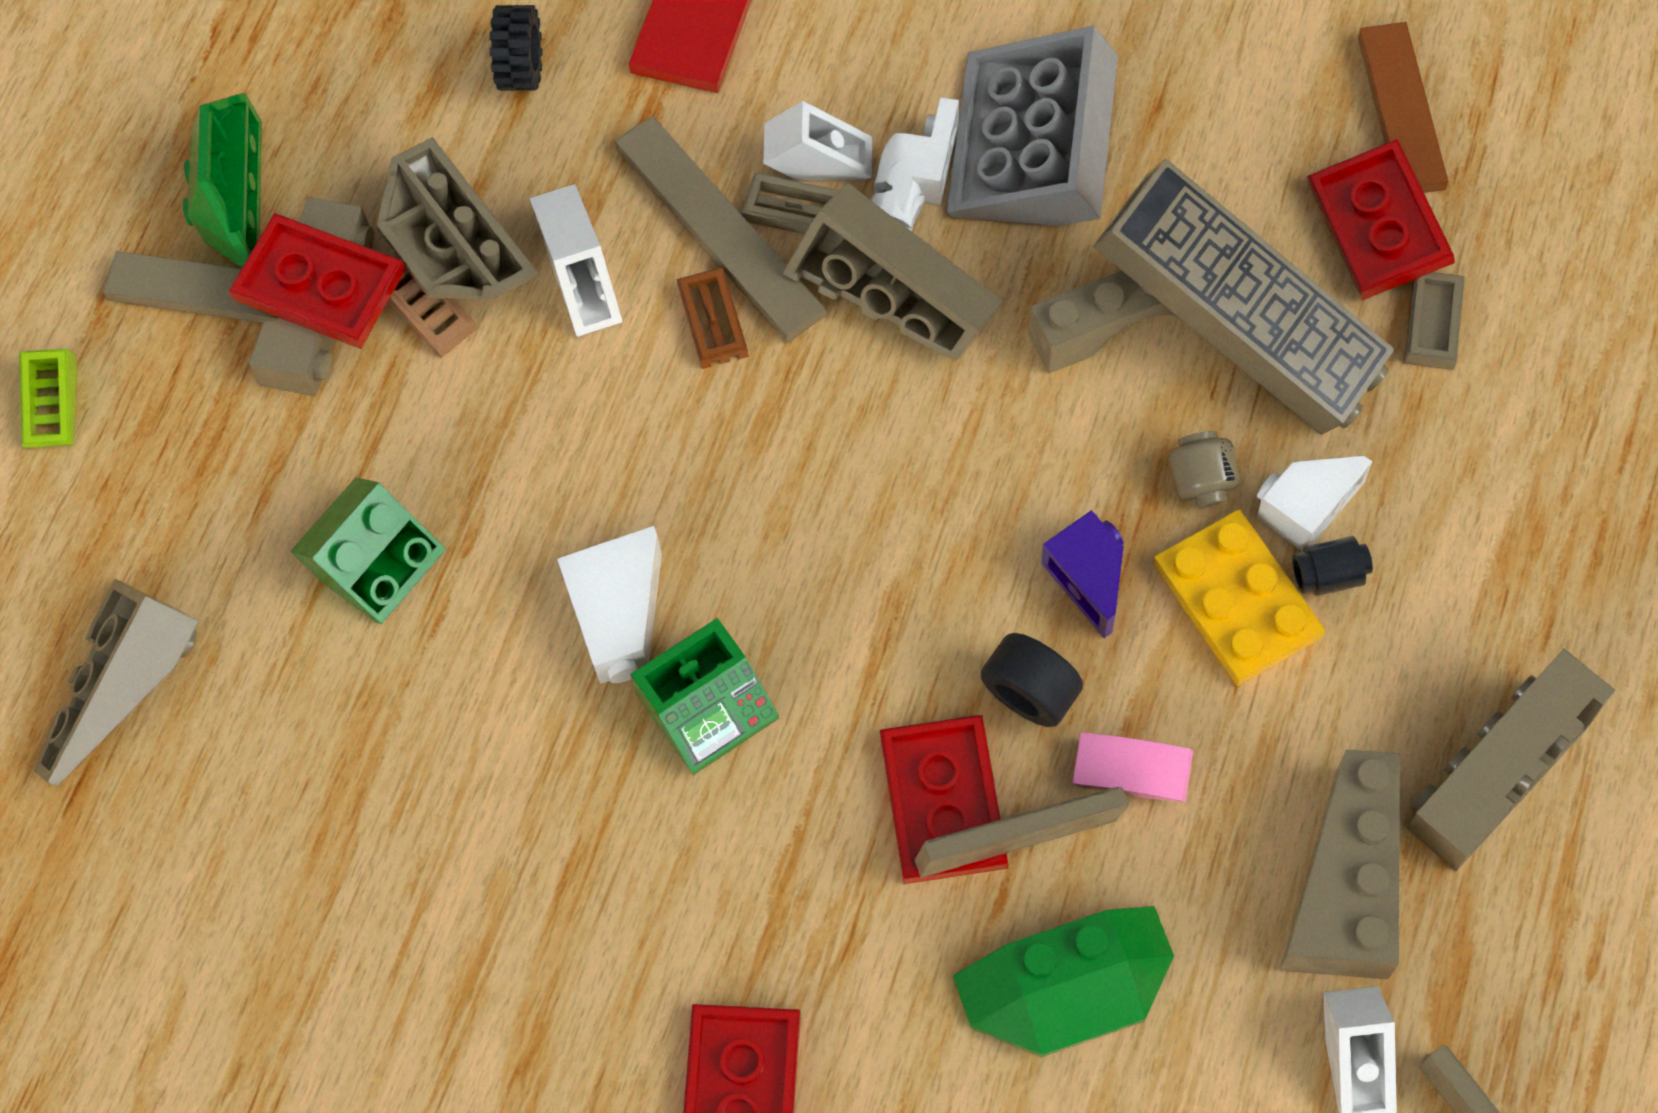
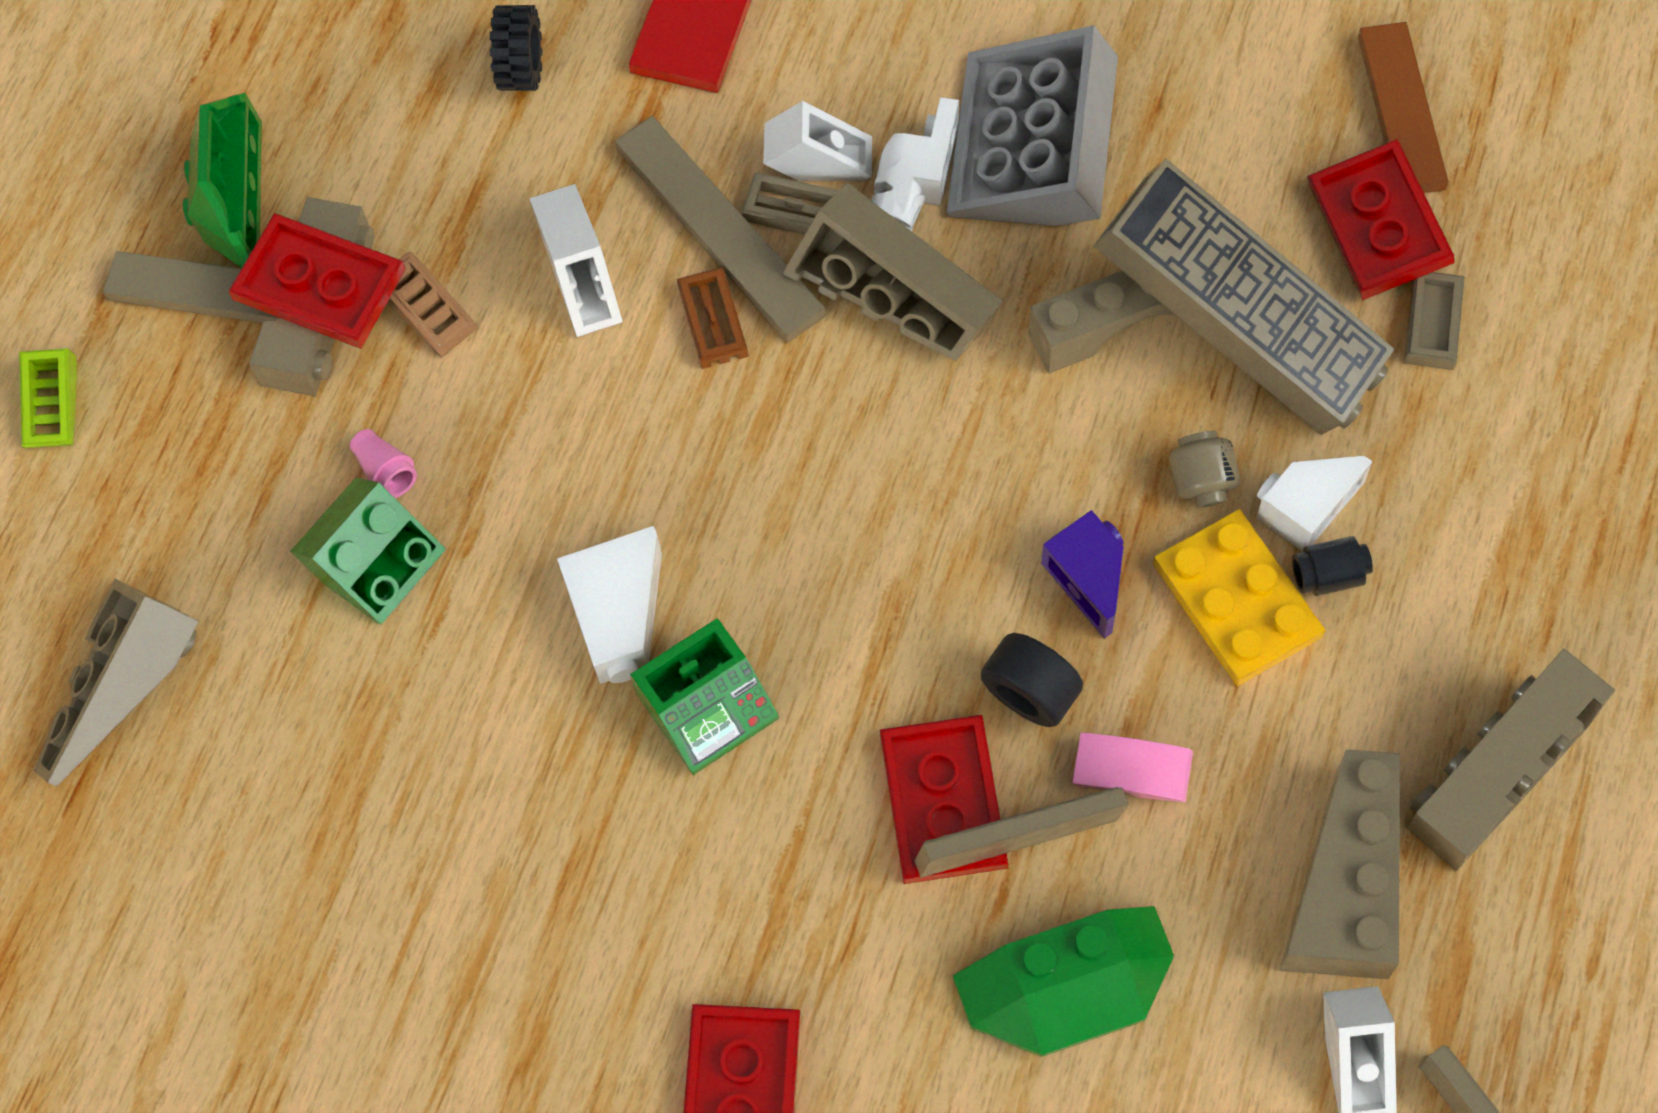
dark tan wedge [377,137,537,299] -> none
none -> bright pink cone [350,429,417,498]

